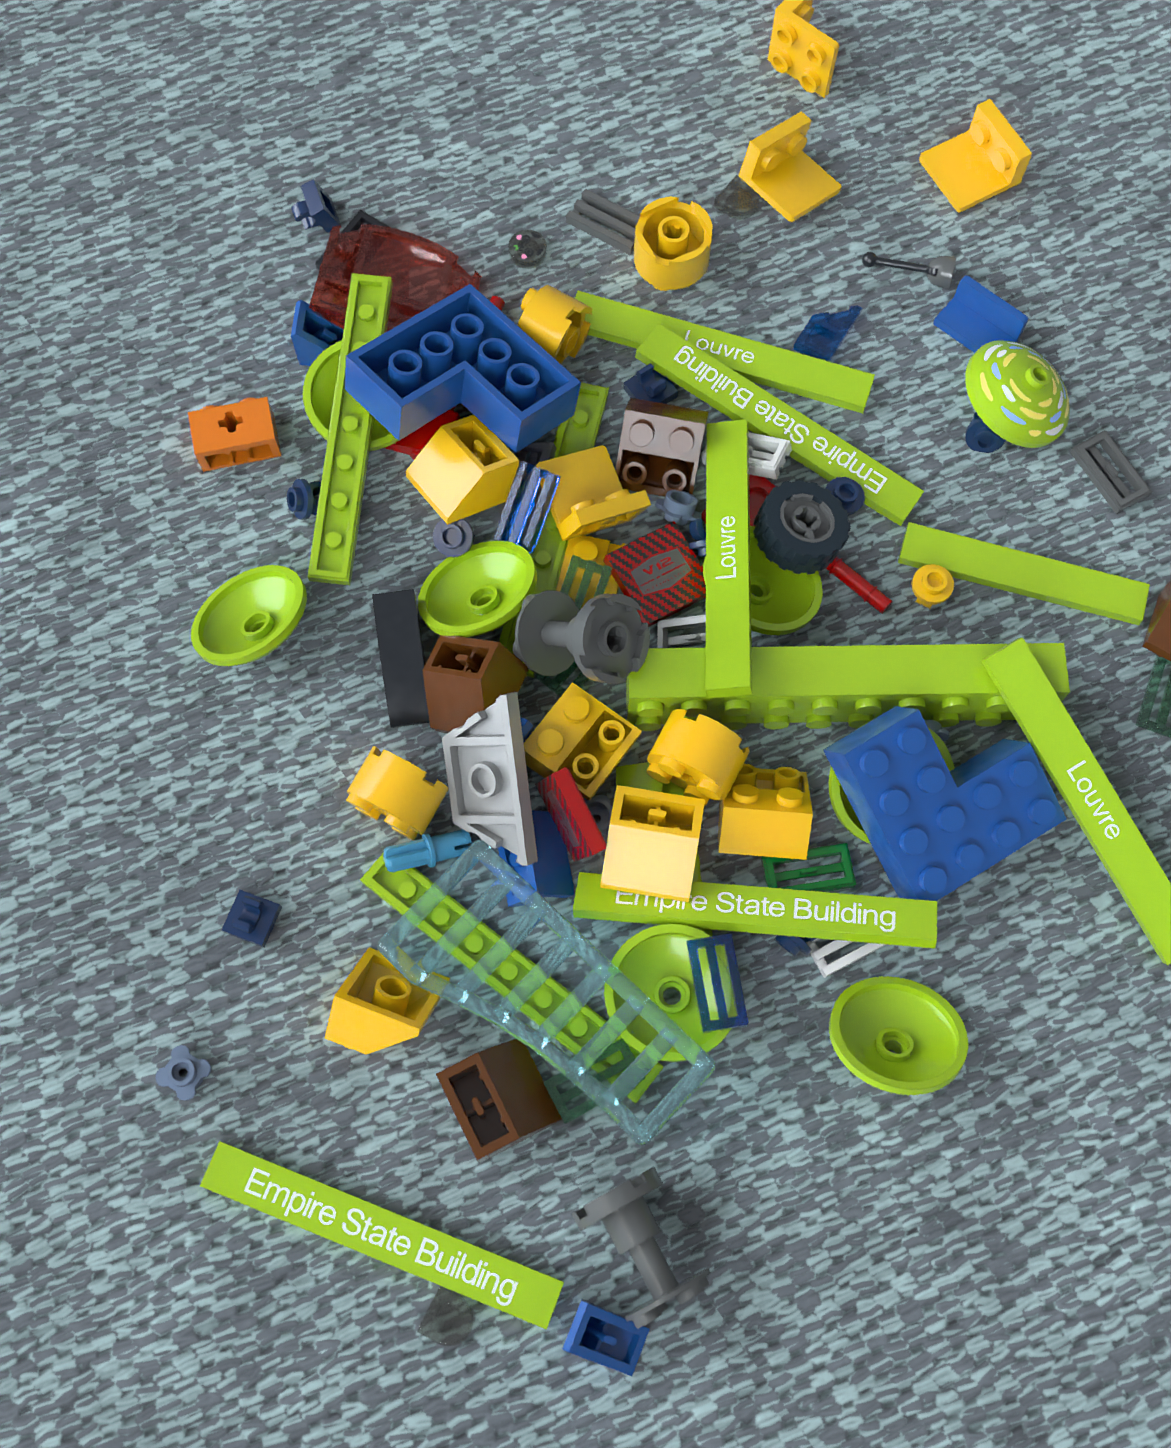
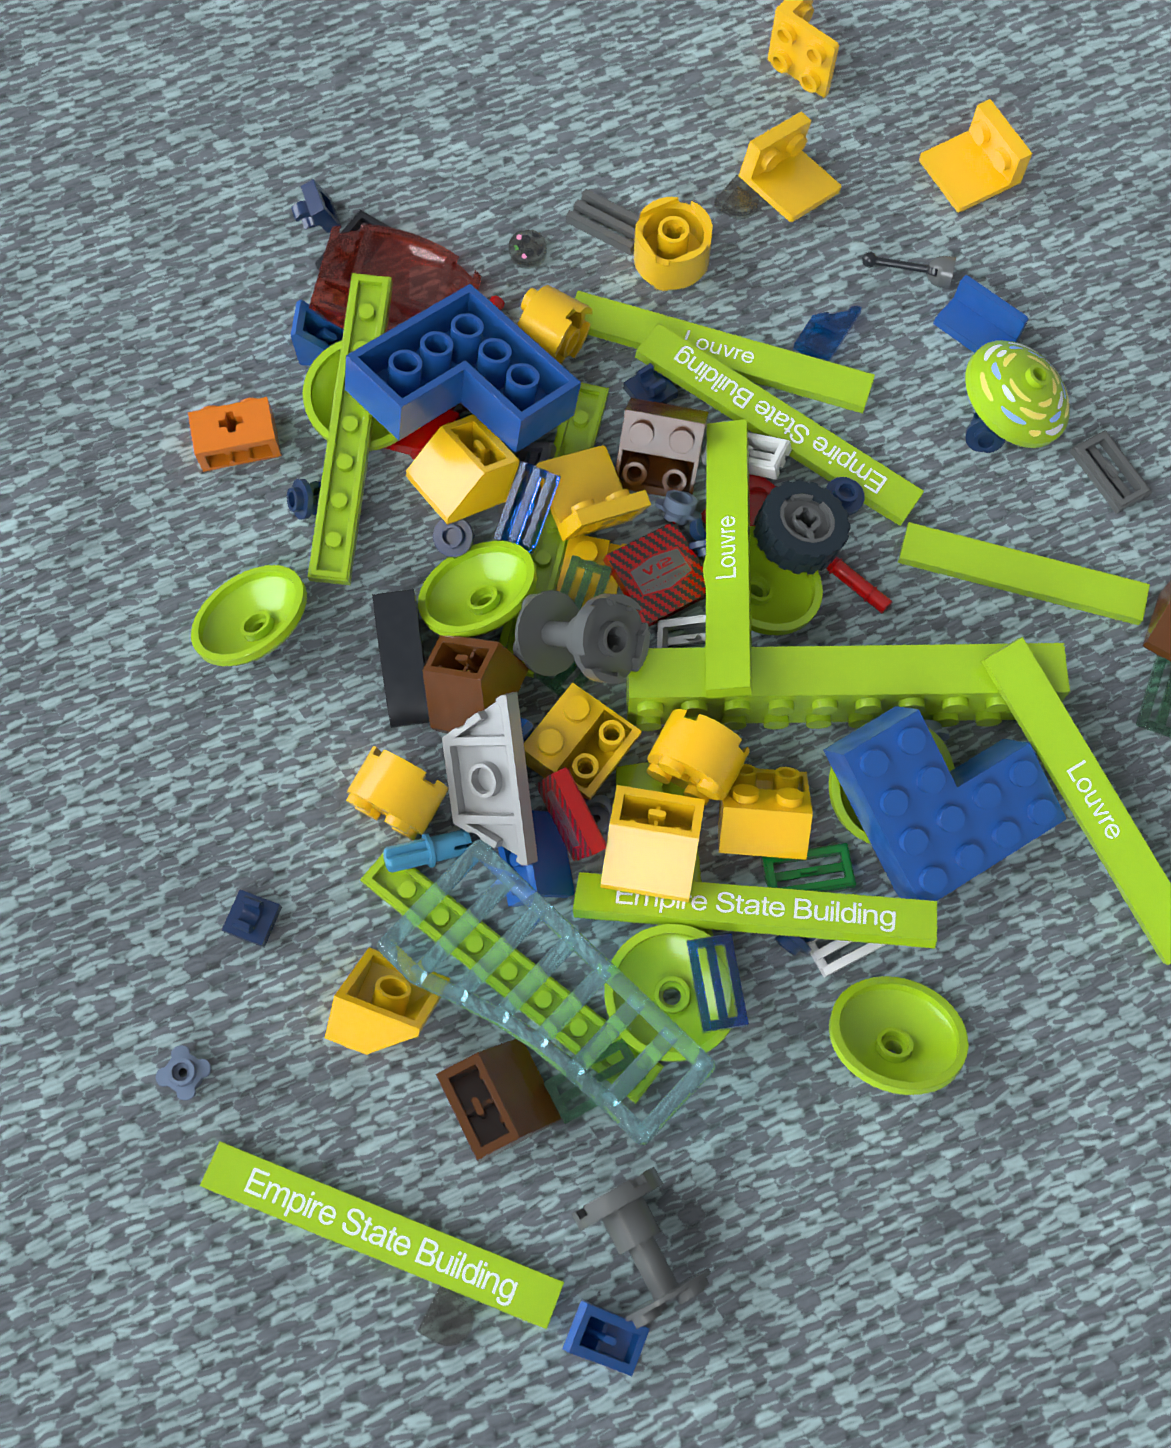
yellow plate [911,564,954,609] -> none

